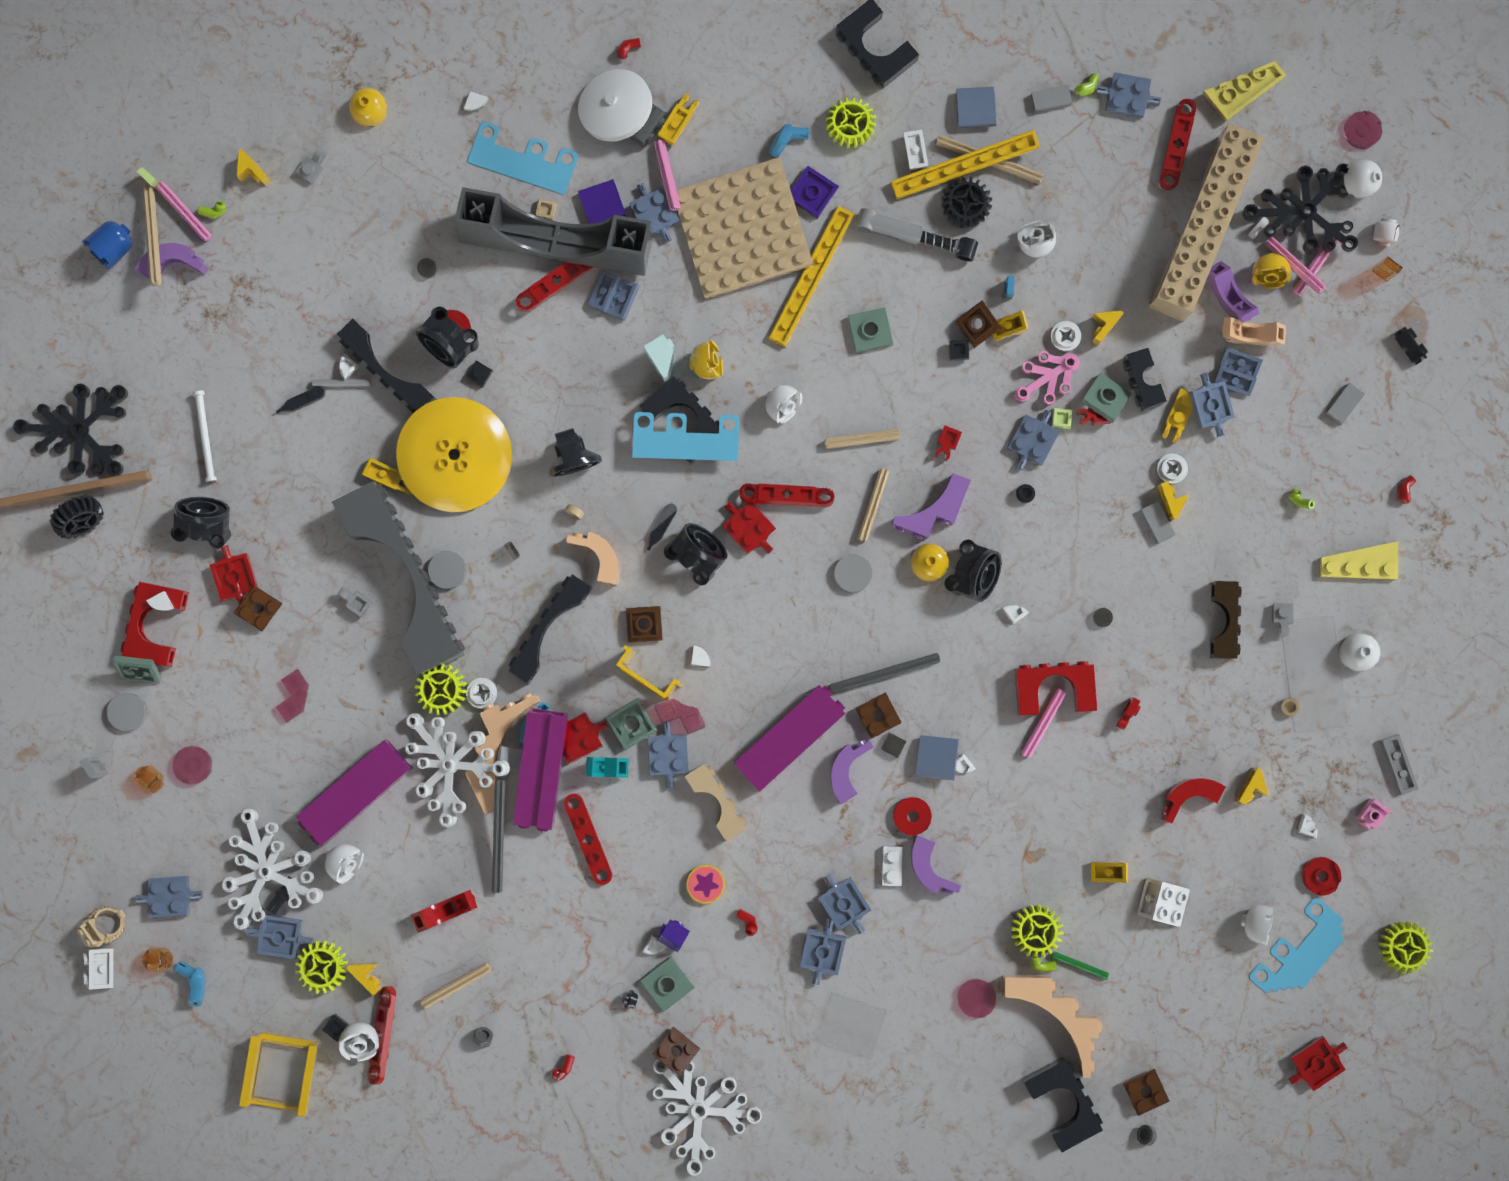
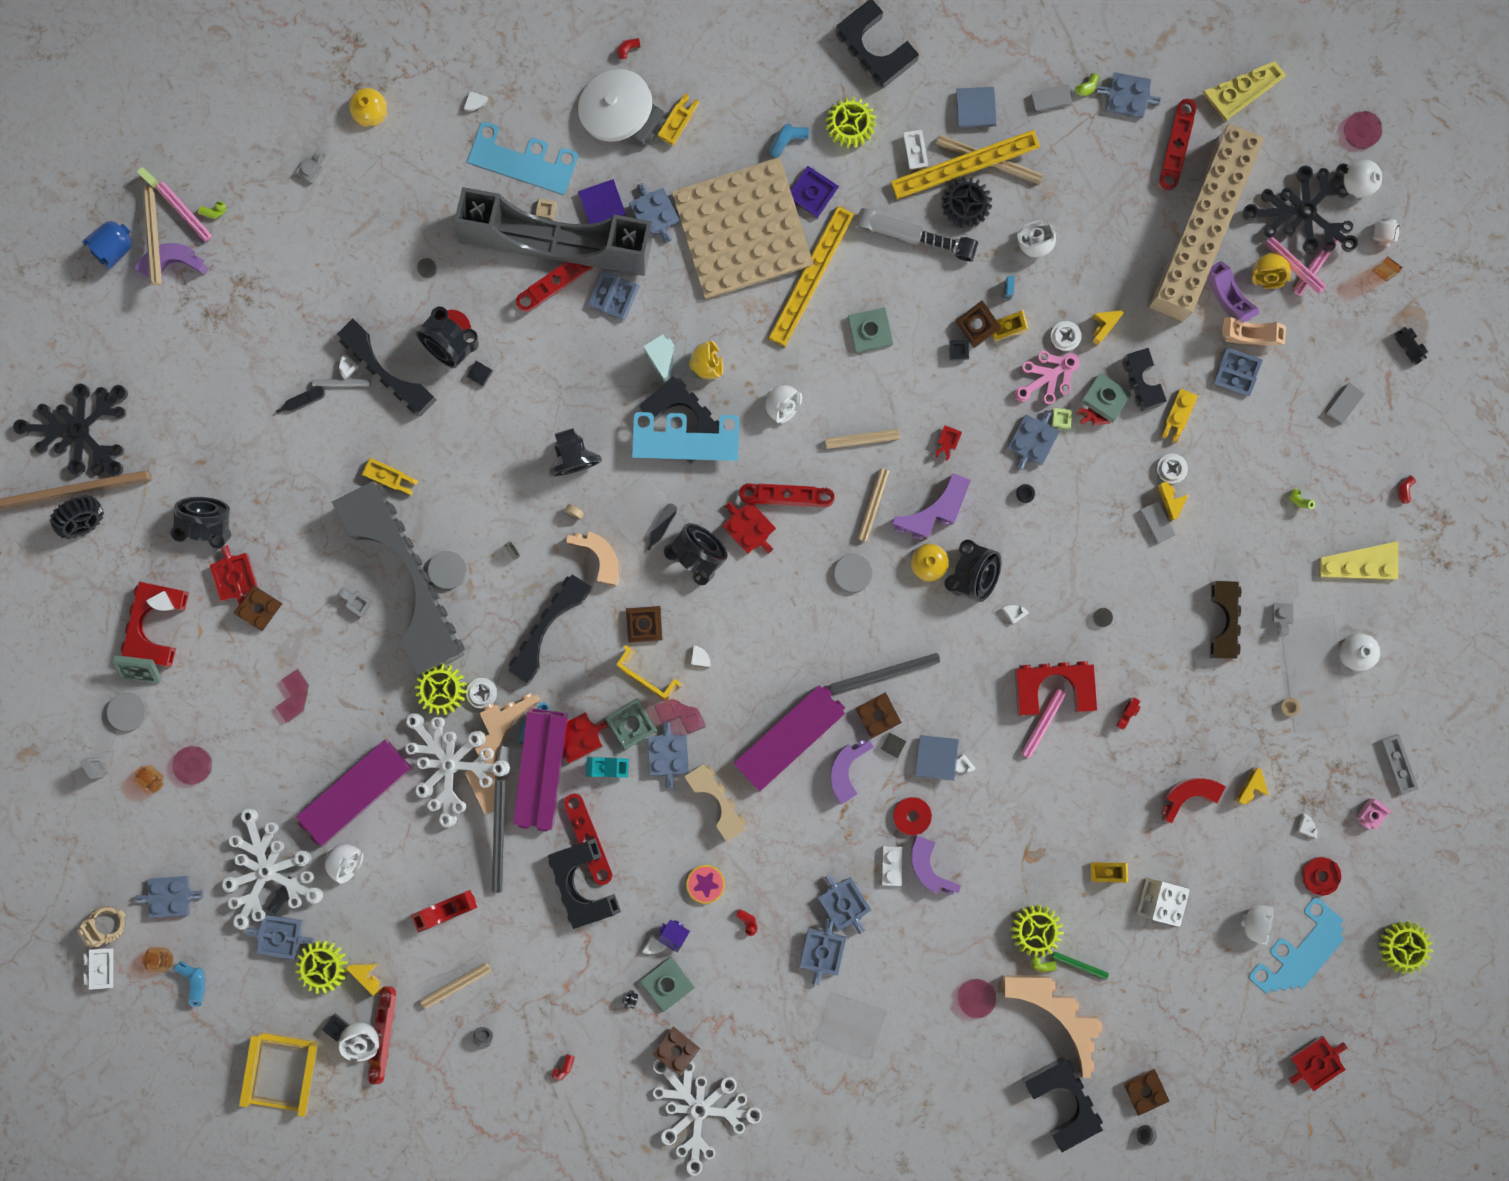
white bar [193,391,217,483] -> none
yellow slope [237,148,271,186] -> none
yellow dish [396,397,512,512] -> none
bright pink axle [654,140,680,211] -> none
sand blue plate [1189,372,1235,437] -> none
white tile [1247,217,1269,239] -> none
none -> black arch [548,838,621,929]

